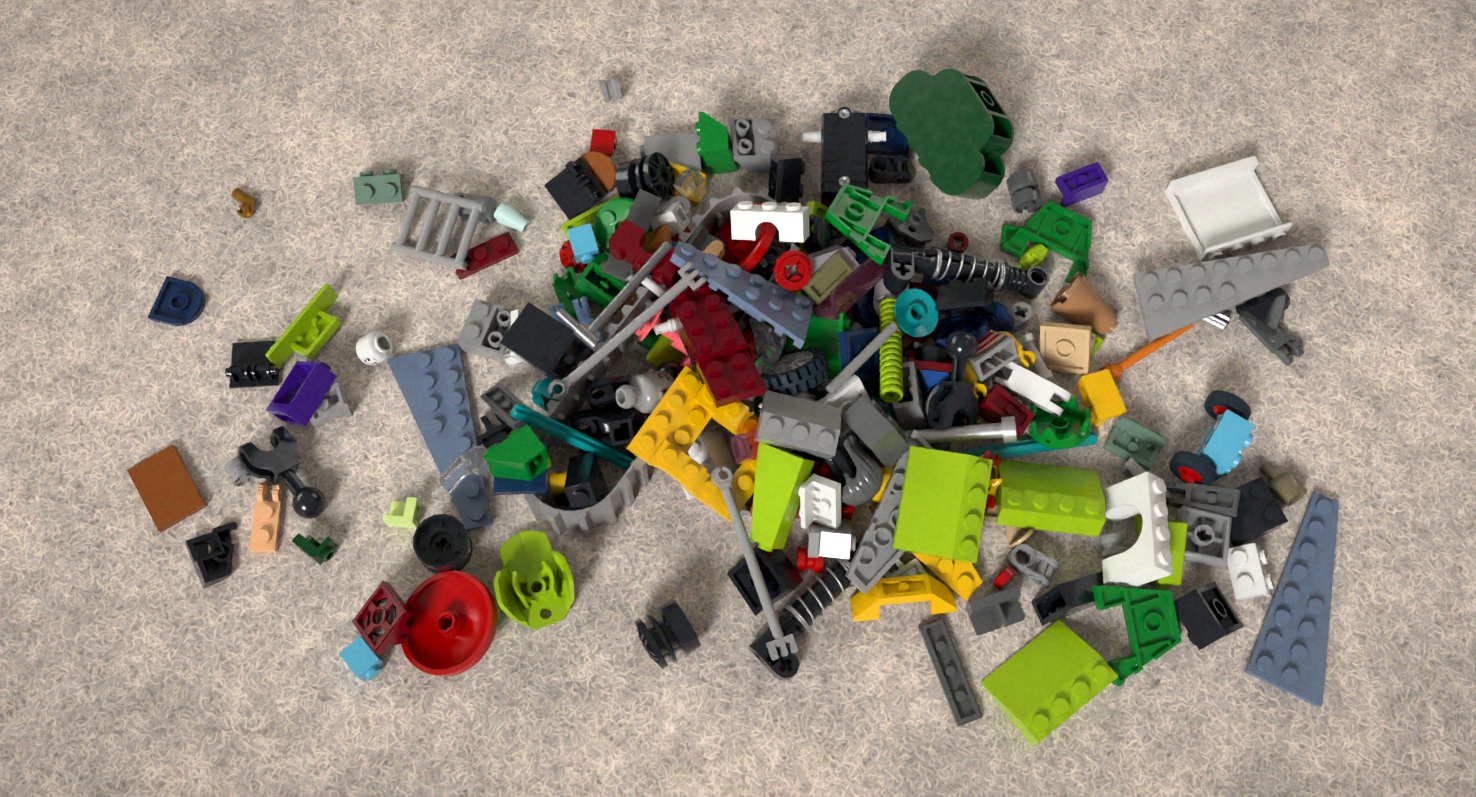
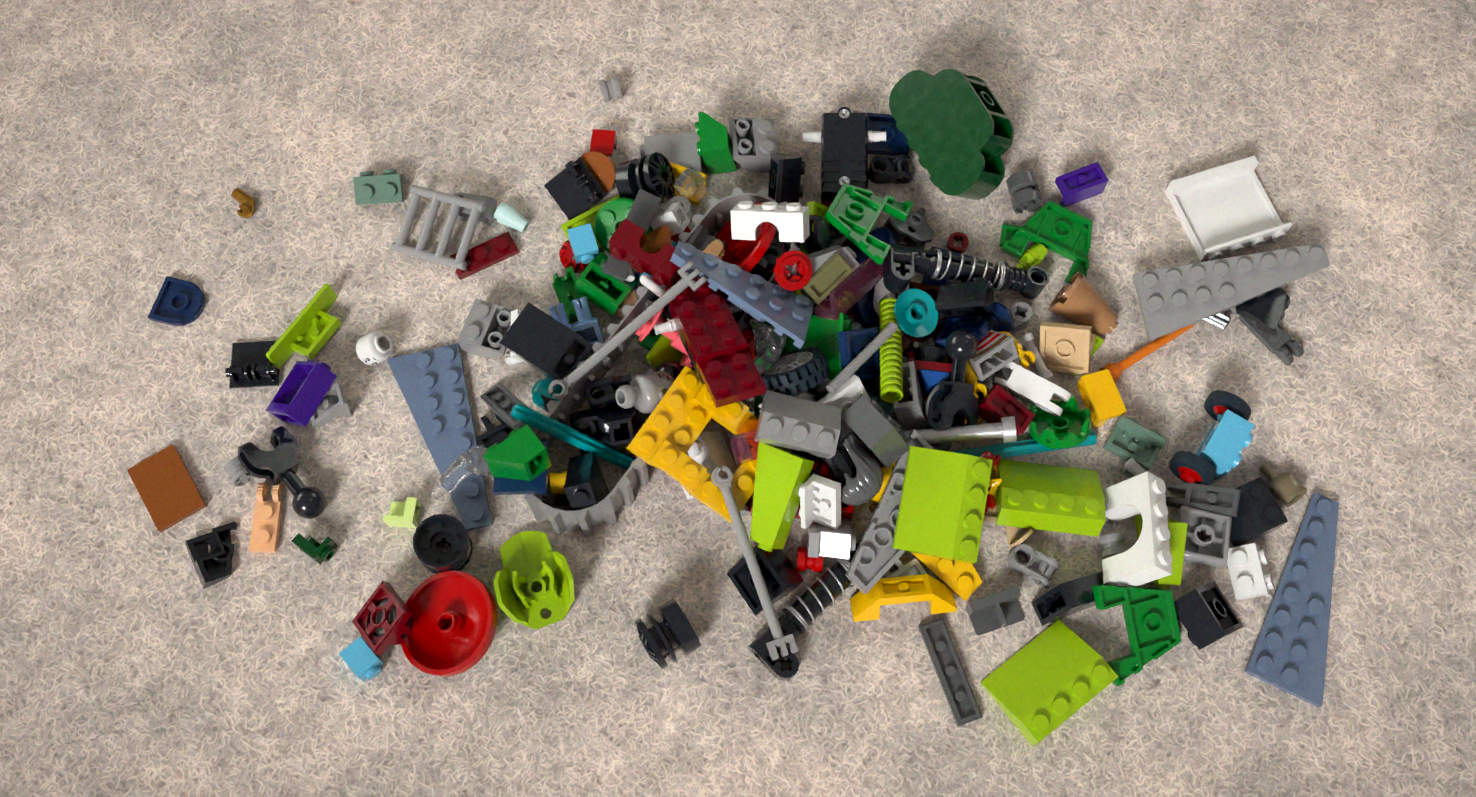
flat silver bar [555,241,673,350] -> none
red tile [993,566,1017,591] -> none

